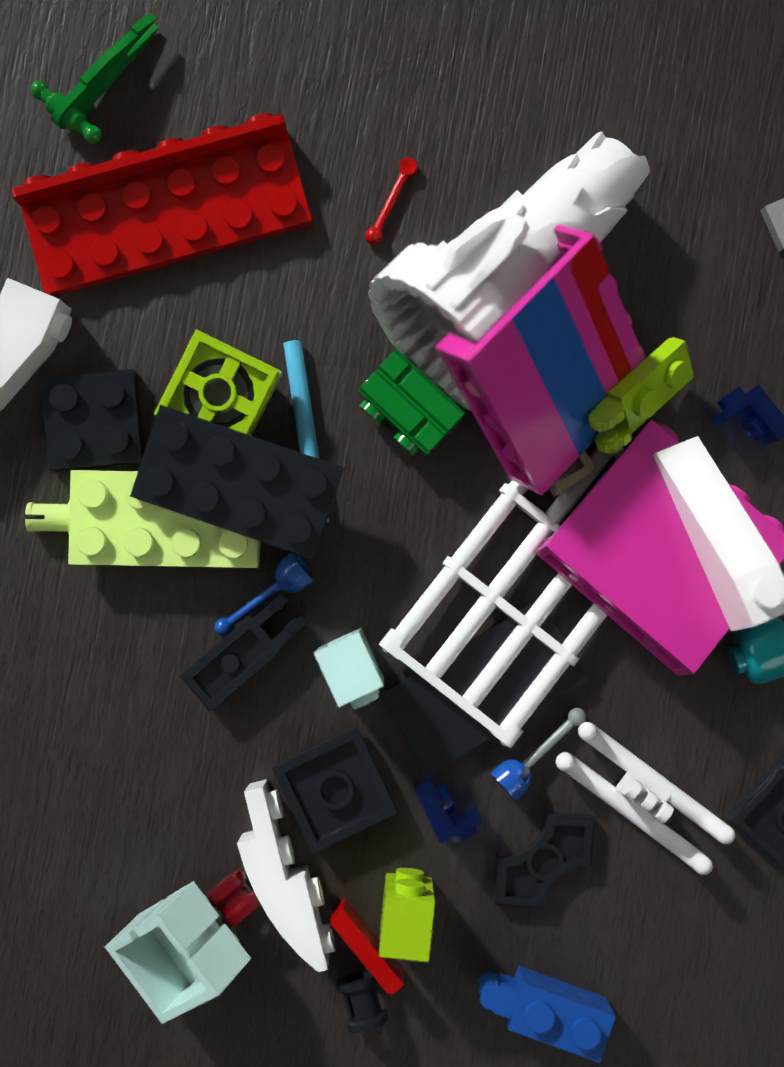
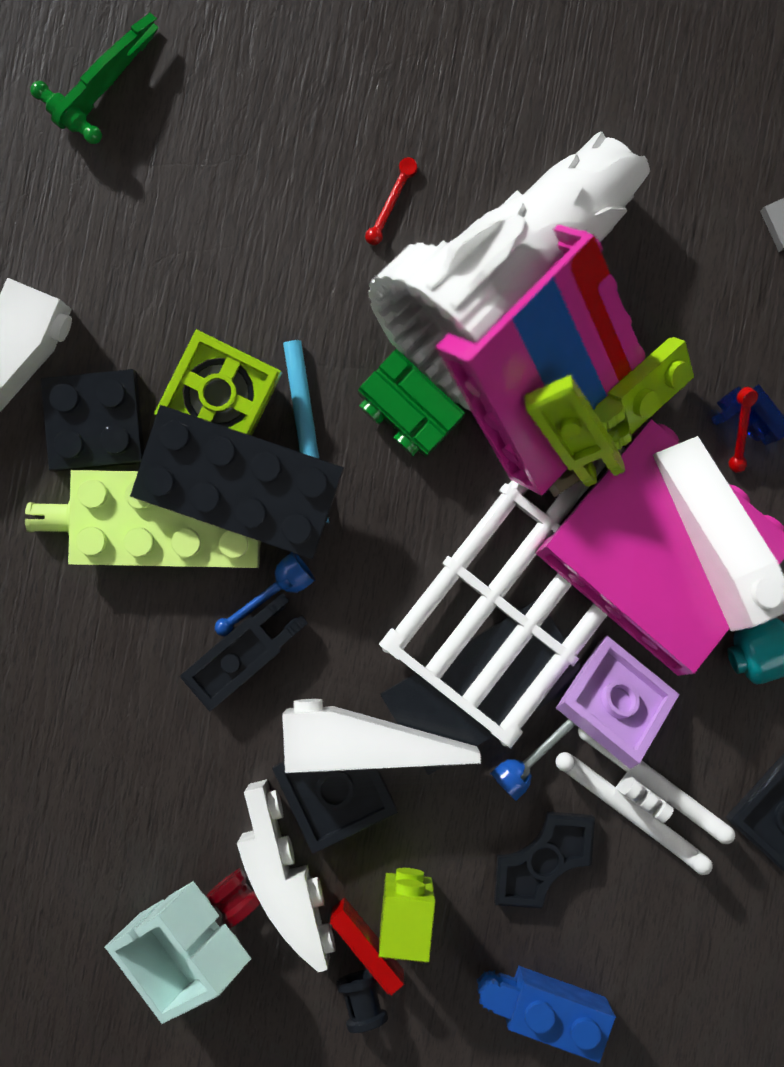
red bracket [11,113,313,297] -> none
light aqua brick [314,628,384,710] -> none
clear blue bracket [415,776,483,844] -> none
none -> white slope [283,699,481,773]
none -> lime hinge [524,375,625,487]
none -> lavender tile [556,636,680,769]
none -> red hinge [728,386,758,473]

